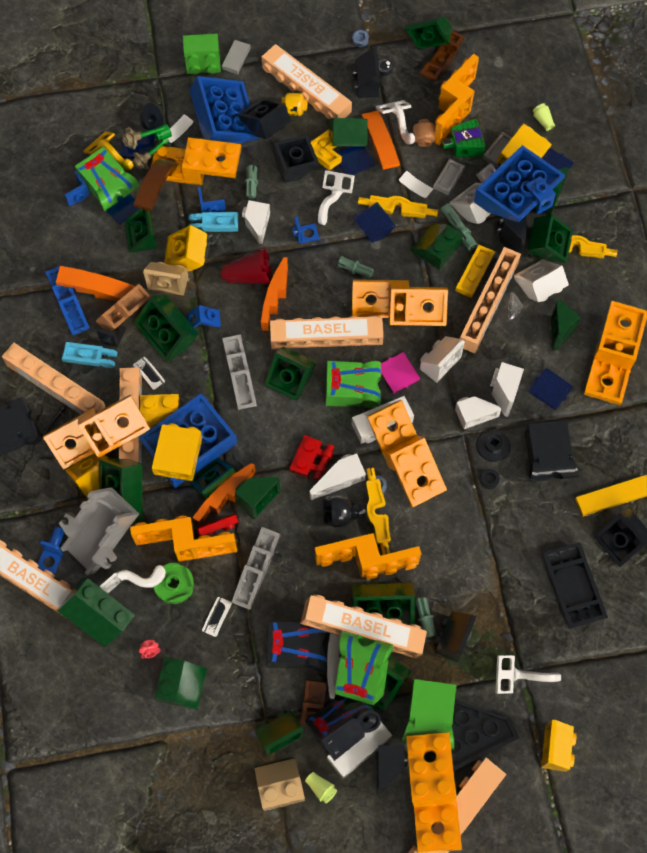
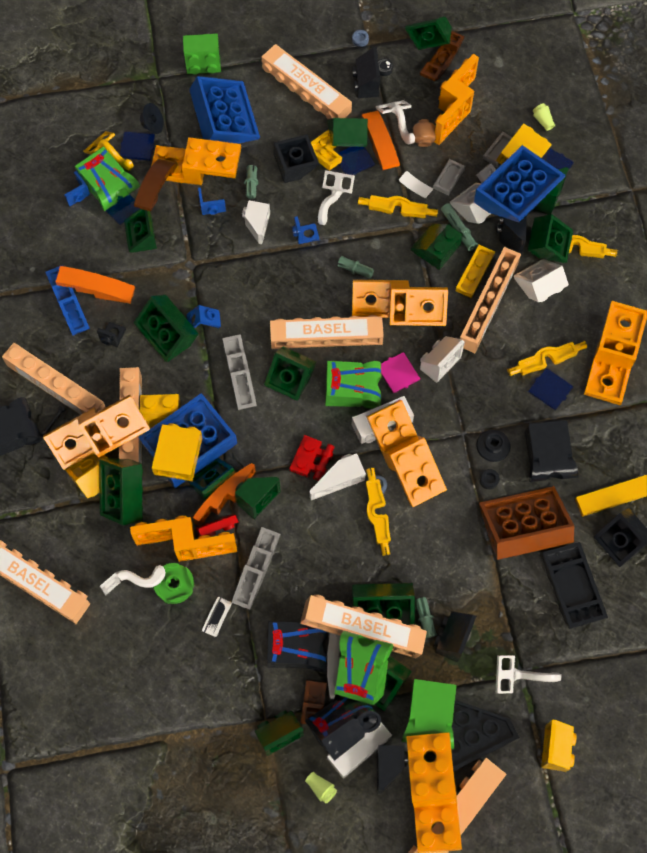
blue bracket [38,526,65,574] -> none
dark green slope [57,578,135,647] -> none
light grey piece [59,487,139,576] -> none
medium azure hinge [62,342,117,368] -> none
medium nougat slope [96,284,151,332] -> none
plant [122,124,172,170] -> none
sticker [133,357,165,390] -> none
coral plate [139,640,161,658] -> none
tan slope [143,262,188,296] -> none
dark green slope [154,657,207,710] -> none
yellow slope [164,225,207,271] -> none
white sticker [168,114,194,143] -> none
medium azure hinge [188,212,239,232] -> none
dark red cone [220,248,272,285] -> none
light grey tile [222,40,251,74] -> none
black slope [238,98,291,139] -> none
tan slope [254,758,305,811] -> none
orange slope [261,257,288,331] -> none
yellow head [281,93,308,116] -> none
light orange bracket [315,533,421,580] -> none
black piece [323,496,366,527] -> none
clear blue piece [354,202,396,243] -> none
green torso [442,119,485,157] -> none
white slope [455,396,501,429] -> none
white slope [490,362,524,417] -> none
clear slope [508,292,523,320] -> none
blue bracket [526,176,556,214] -> none
dark green slope [551,300,581,350] -> none
none -> dark orange slope [479,486,574,560]
none -> yellow piece [508,341,587,376]

